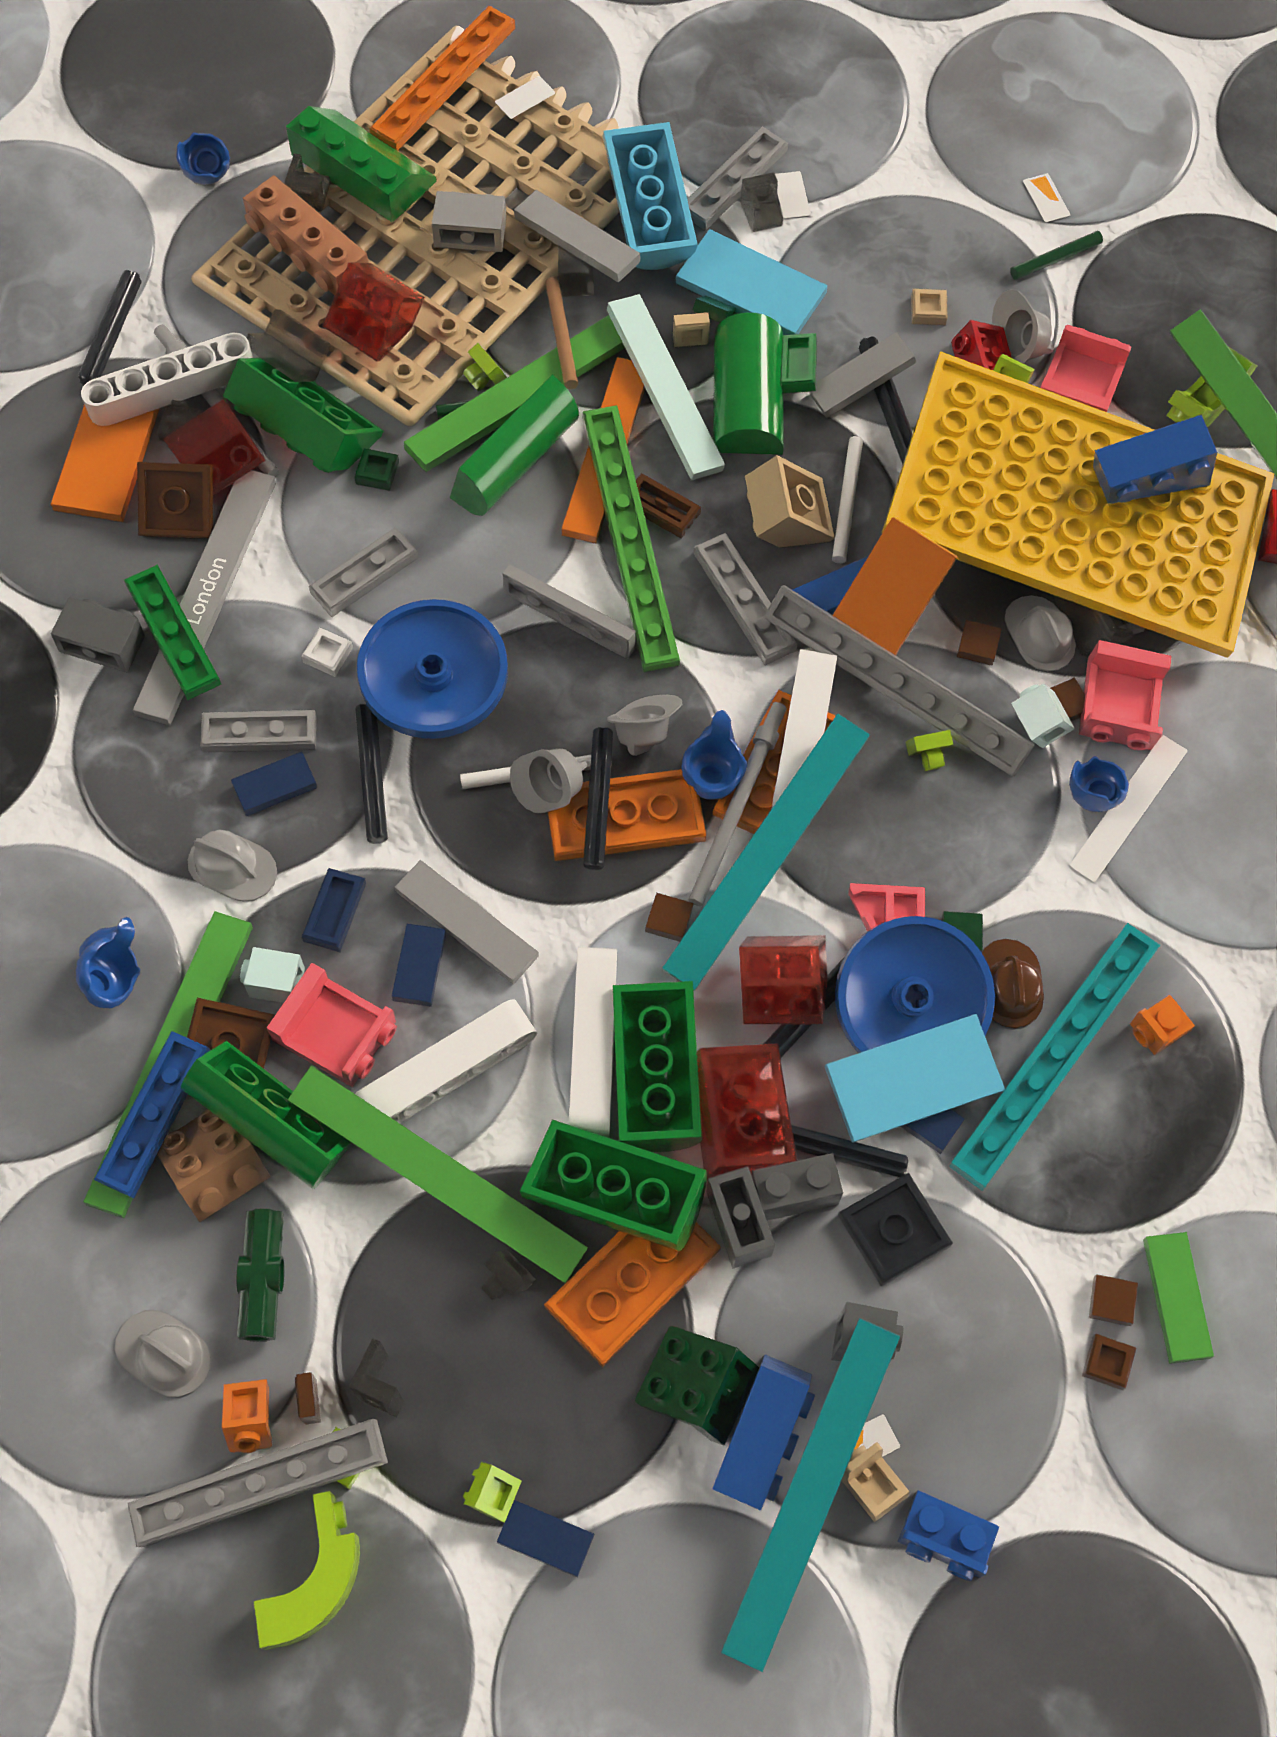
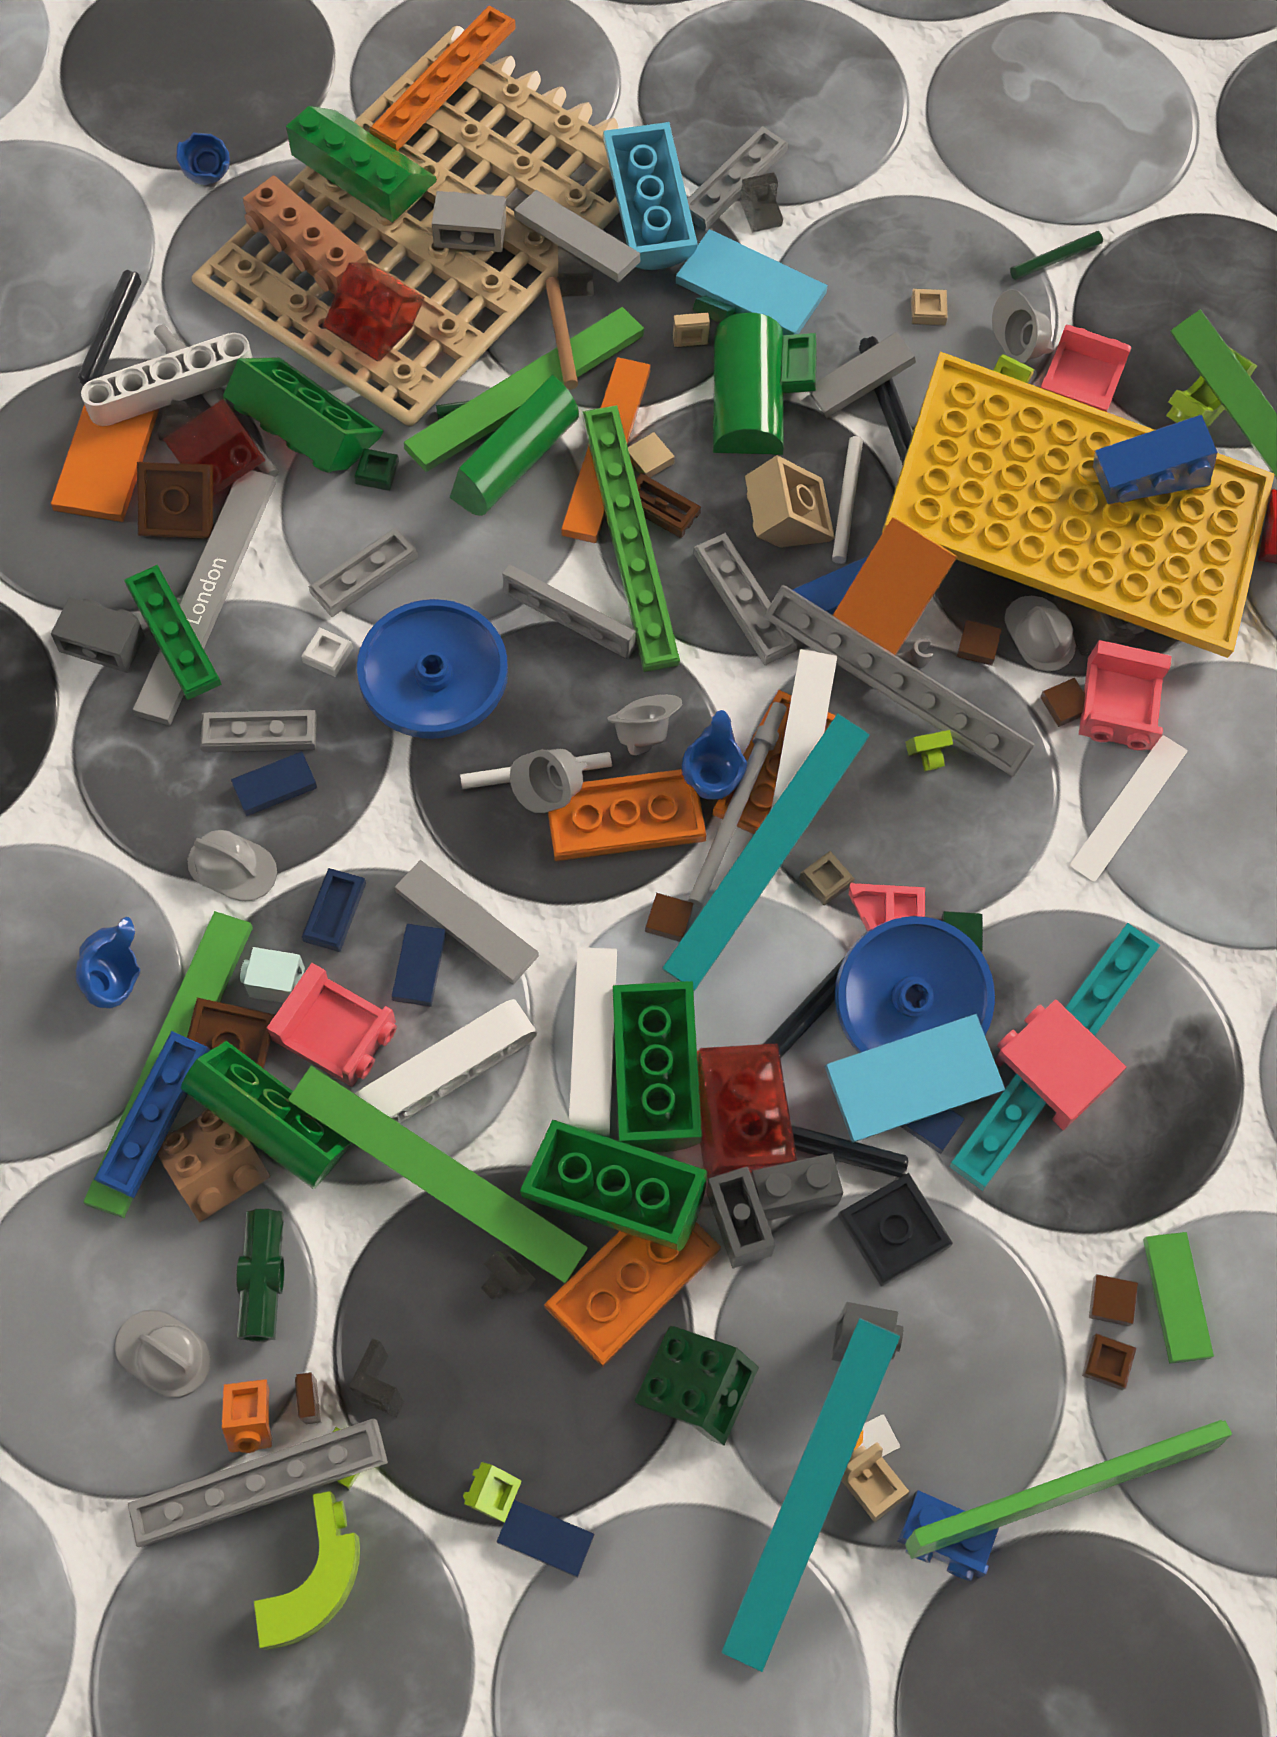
clear smoke panel [247,309,331,382] -> none
clear smoke panel [284,153,331,212] -> none
black axle [355,704,388,844] -> none
lime tile [463,343,507,391] -> none
white sticker [495,76,555,119] -> none
black axle [583,727,613,870] -> none
light aqua tile [607,294,725,480] -> none
blue wedge [712,1355,815,1510] -> none
clear red slope [739,935,827,1024] -> none
white sticker [773,171,811,219] -> none
red bracket [951,320,1012,370] -> none
reddish brown piece [982,939,1044,1028] -> none
light aqua brick [1011,683,1075,748] -> none
white sticker [1023,173,1070,222] -> none
blue hair [1069,756,1129,812] -> none
orange bracket [1130,995,1195,1055] -> none
none -> tan tile [628,432,675,477]
none -> dark tan tile [799,851,855,905]
none -> light grey hand [896,638,934,667]
none -> bright green tile [905,1420,1232,1559]
none -> coral panel [995,999,1127,1131]

